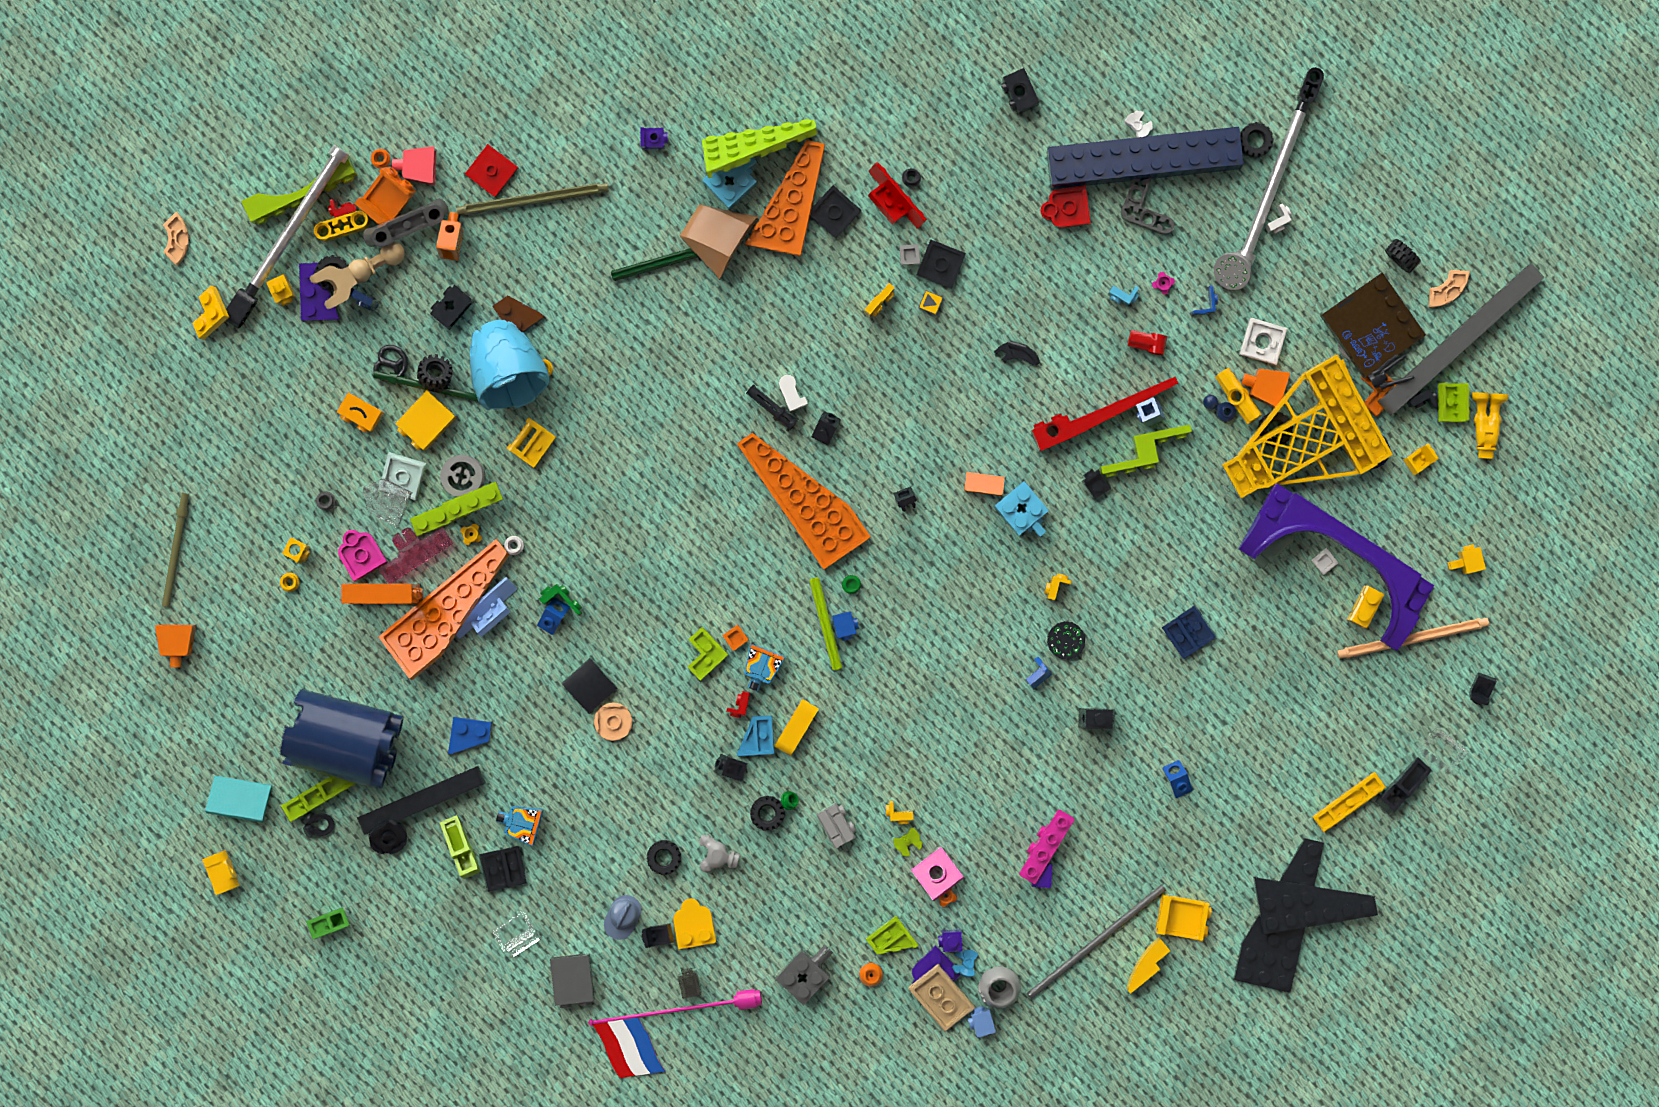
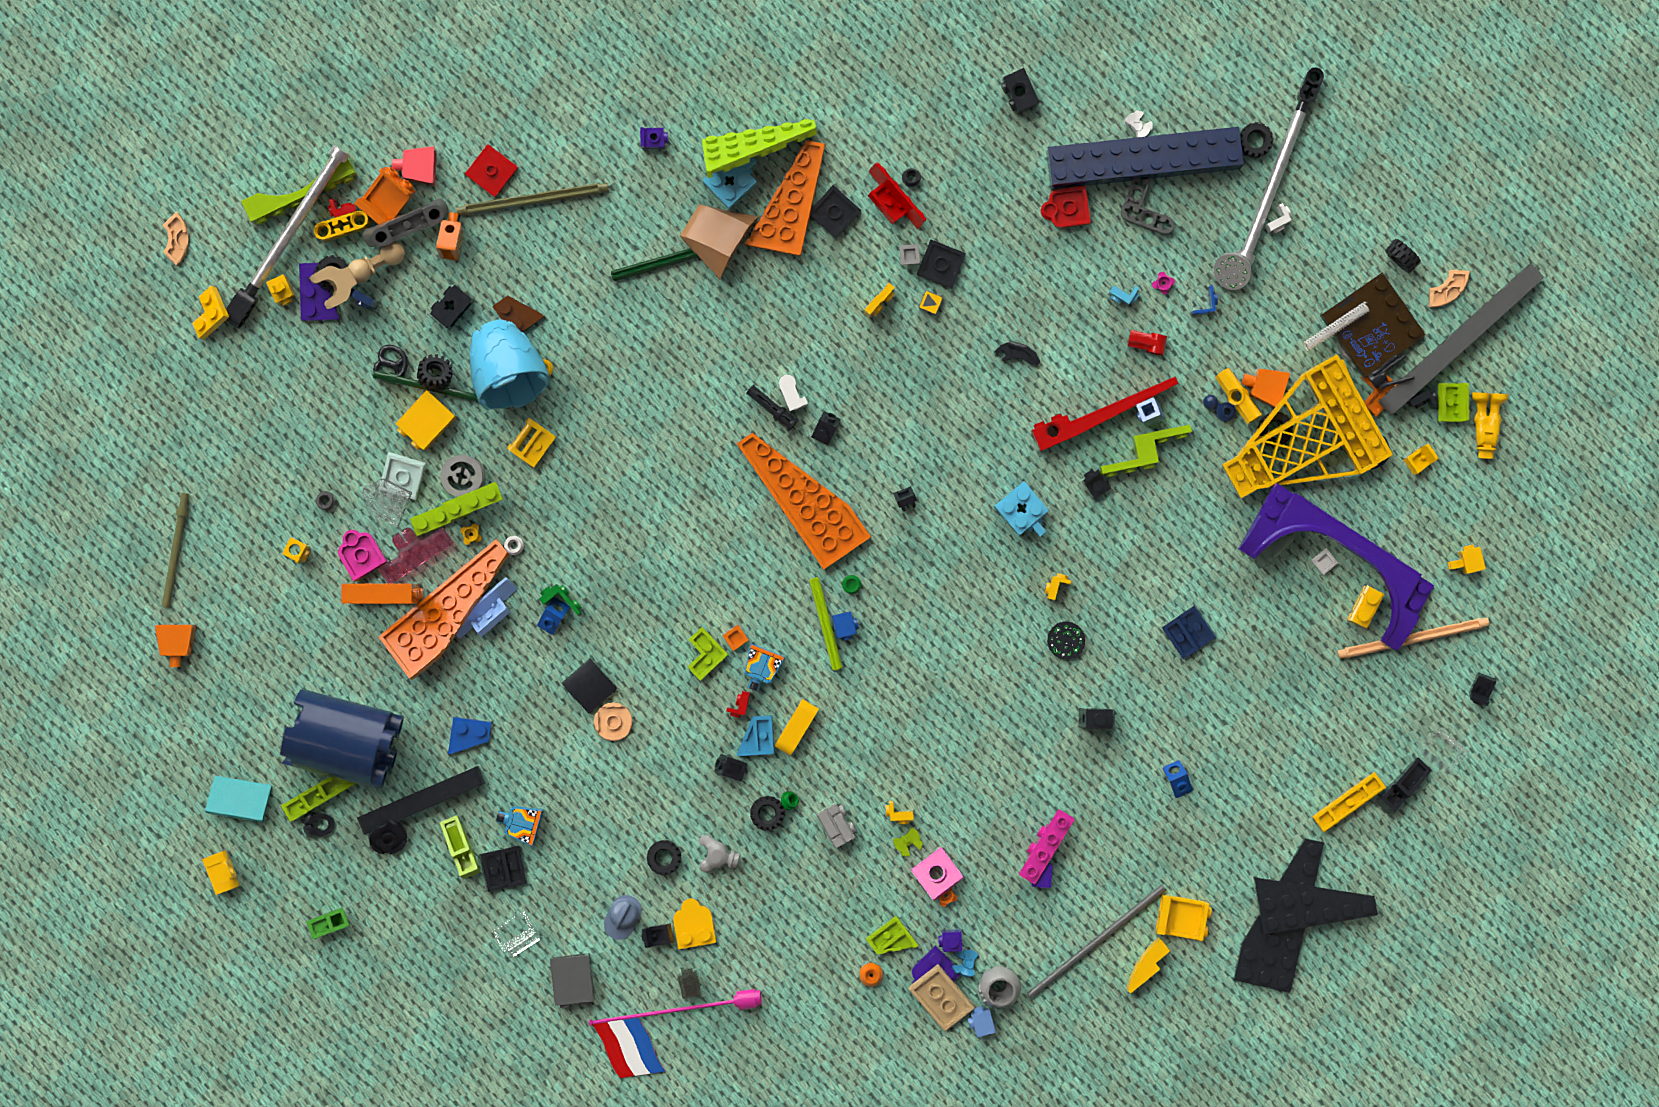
yellow plate [280,573,300,592] -> none
light orange brick [337,392,384,433] -> none
orange plate [371,149,390,168] -> none
dark grey brick [775,944,833,1006] -> none
slope [964,472,1005,496] -> none
tile [1026,657,1052,690] -> none
white piece [1239,318,1287,366] -> none
none -> white piece [1303,302,1369,351]

